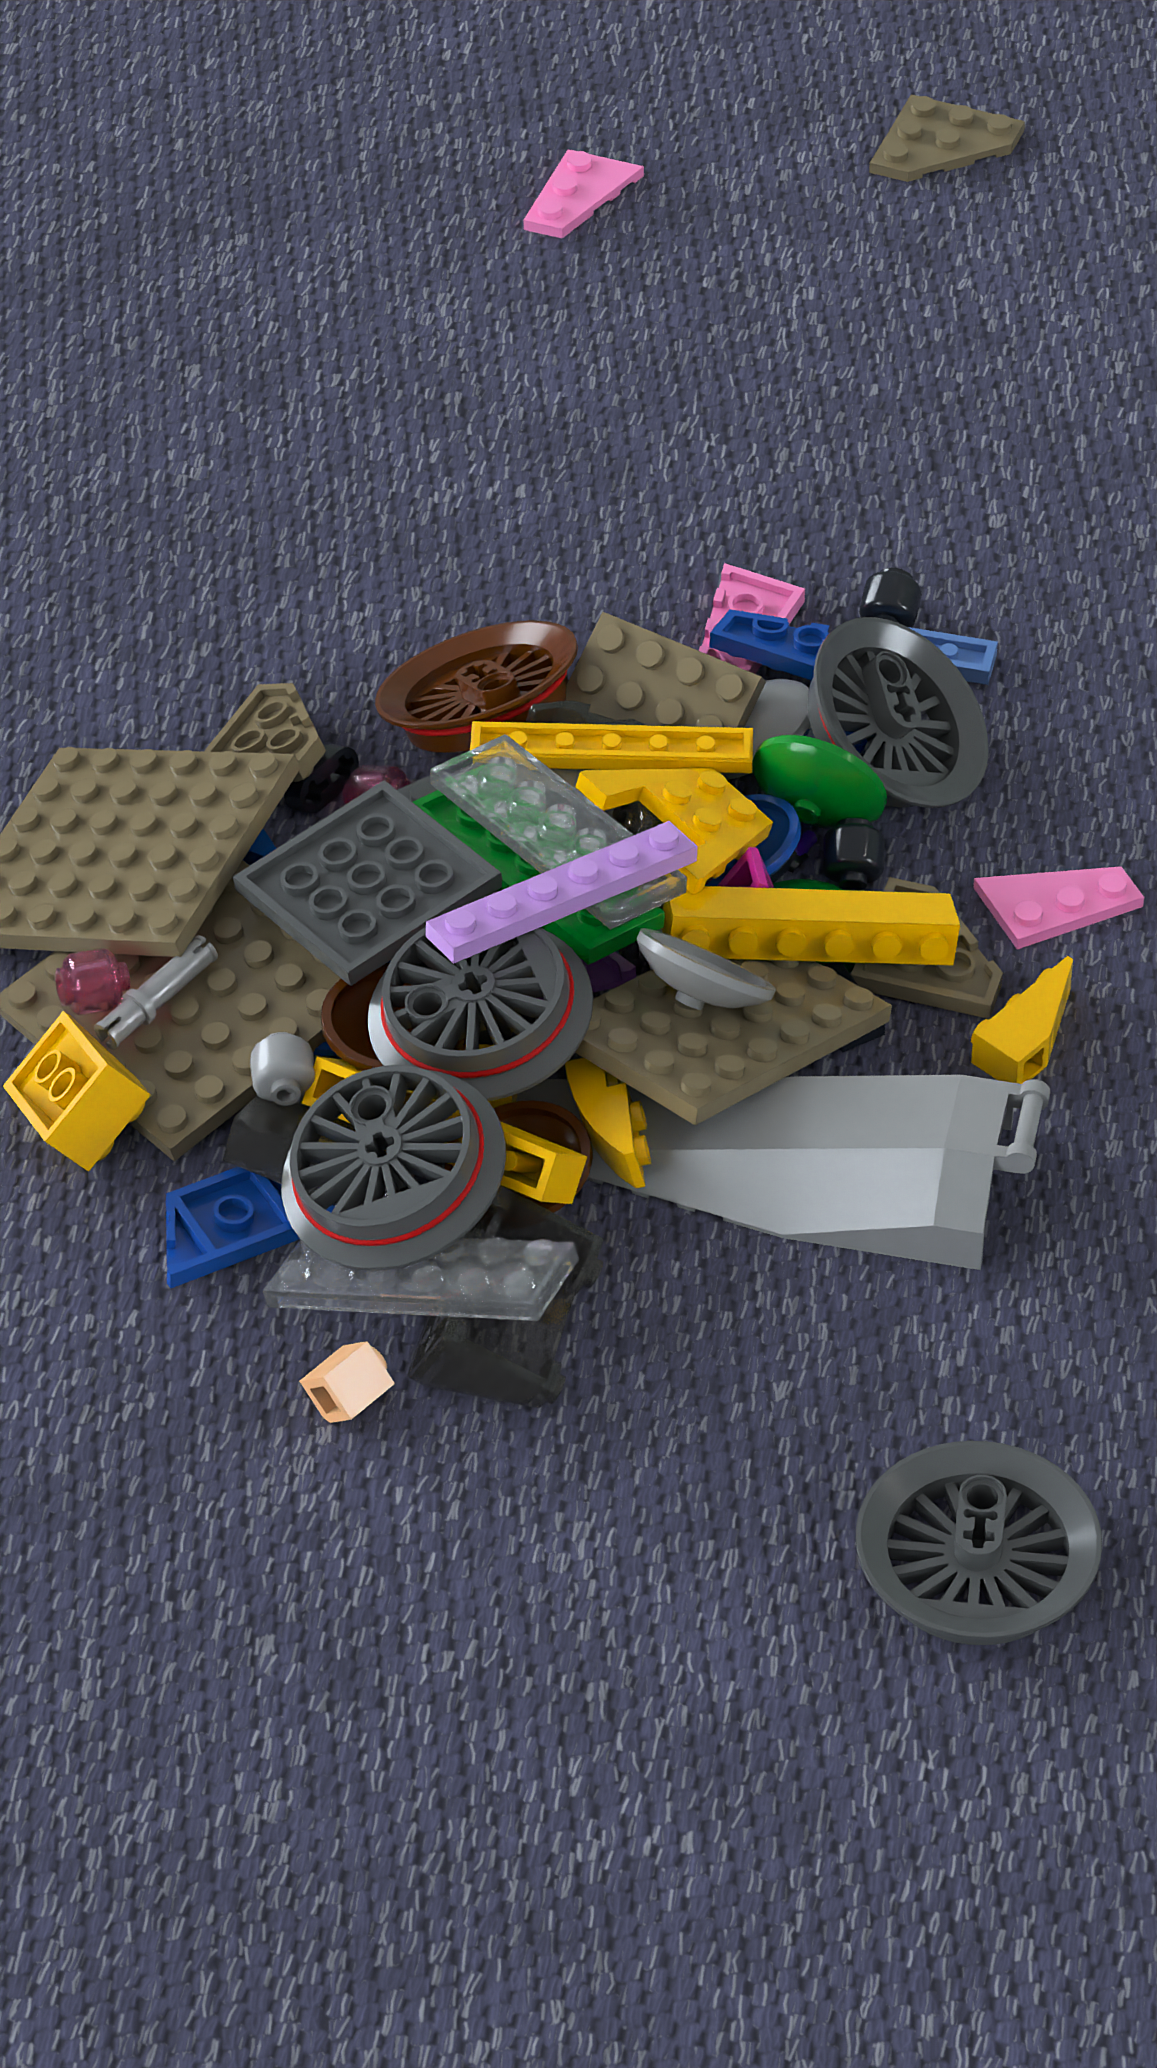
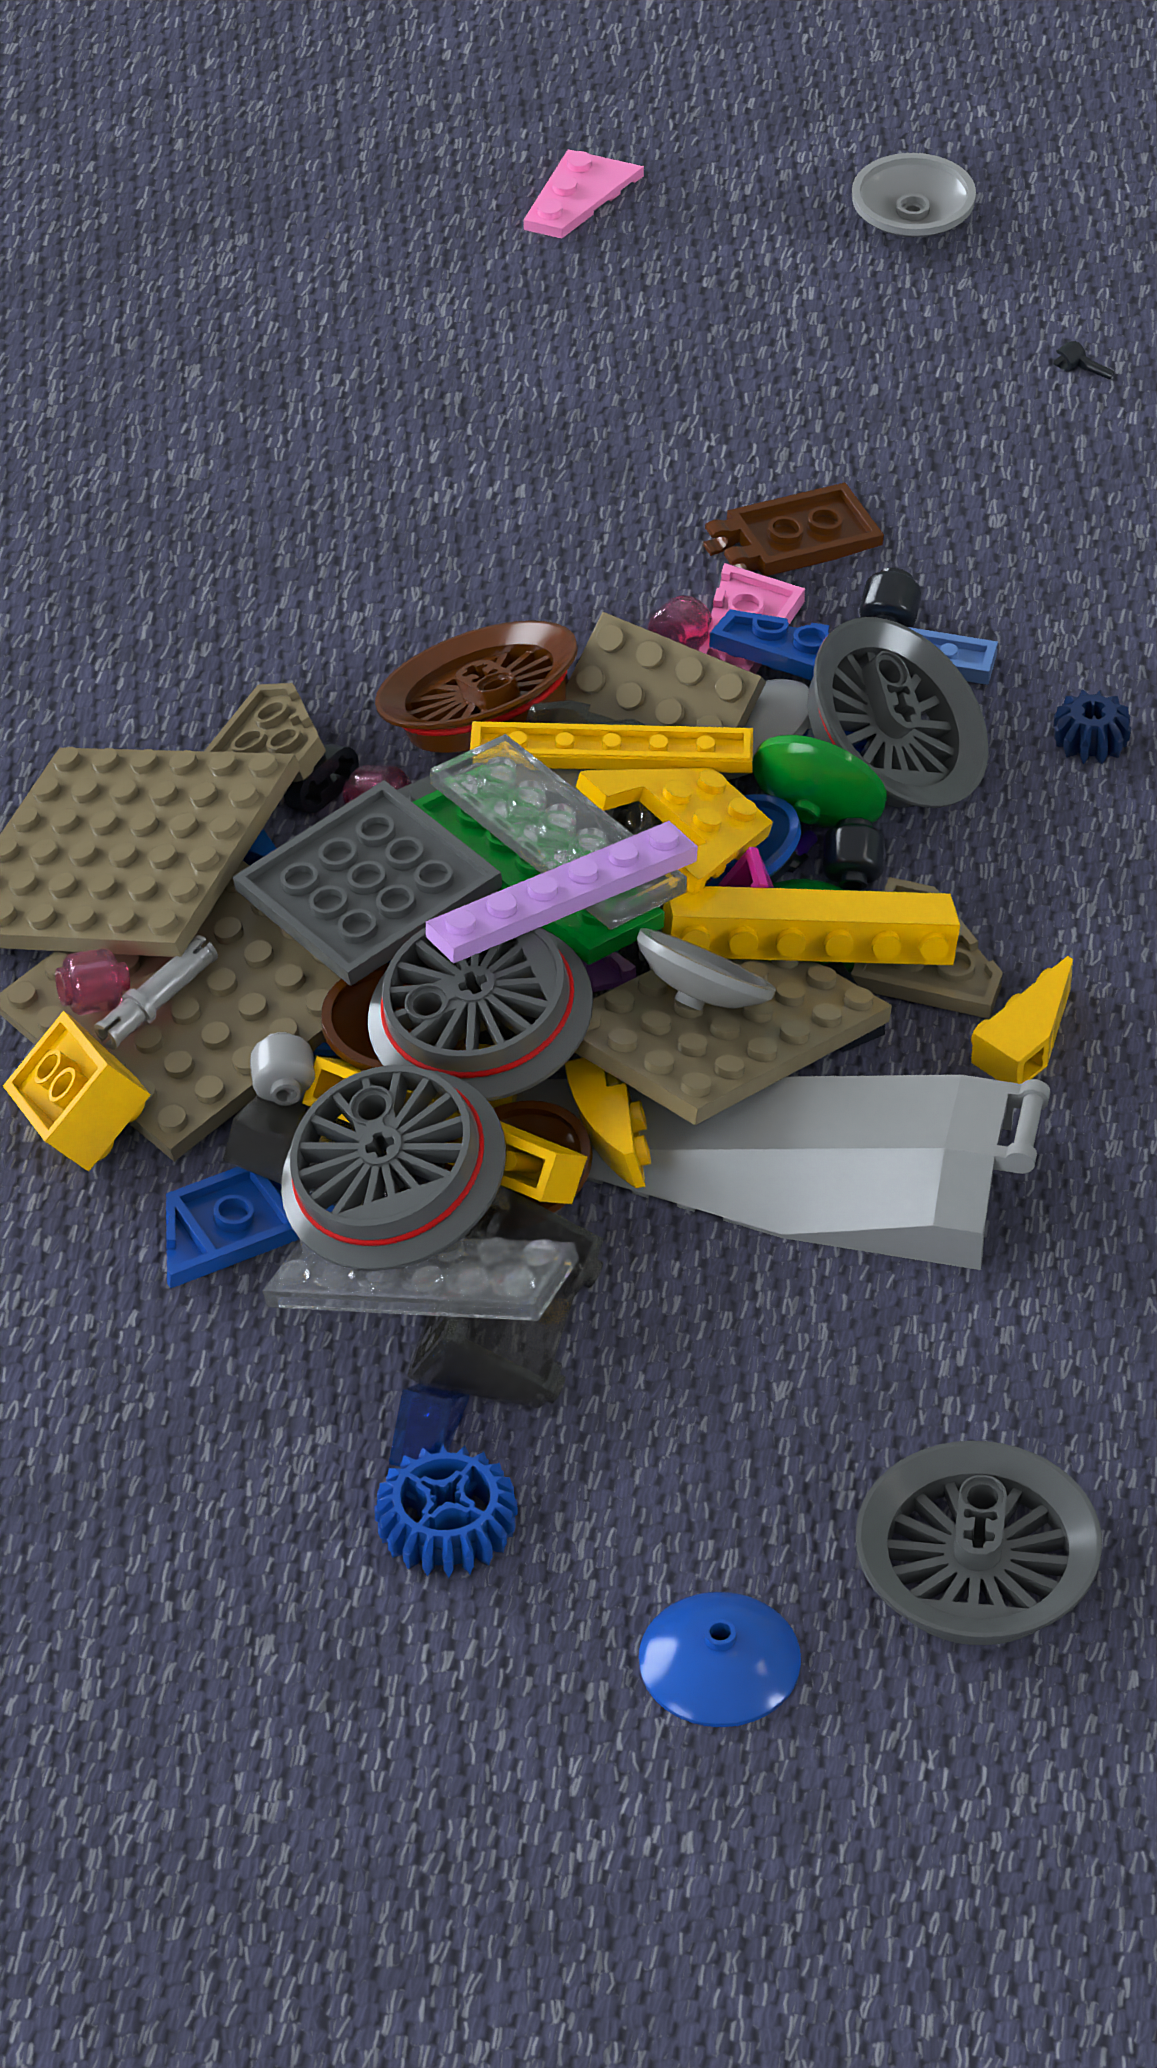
light nougat brick [299,1341,395,1423] -> none
dark tan plate [869,94,1025,182] -> none
bright pink wing [973,866,1144,949] -> none
none -> blue gear [374,1443,518,1578]
none -> clear blue slope [389,1383,470,1467]
none -> blue dish [639,1592,801,1727]
none -> clear pink head [647,595,713,651]
none -> reddish brown tile [703,482,884,576]
none -> light grey dish [852,153,976,237]
none -> black hand [1053,341,1115,379]
none -> dark blue gear [1053,689,1131,765]

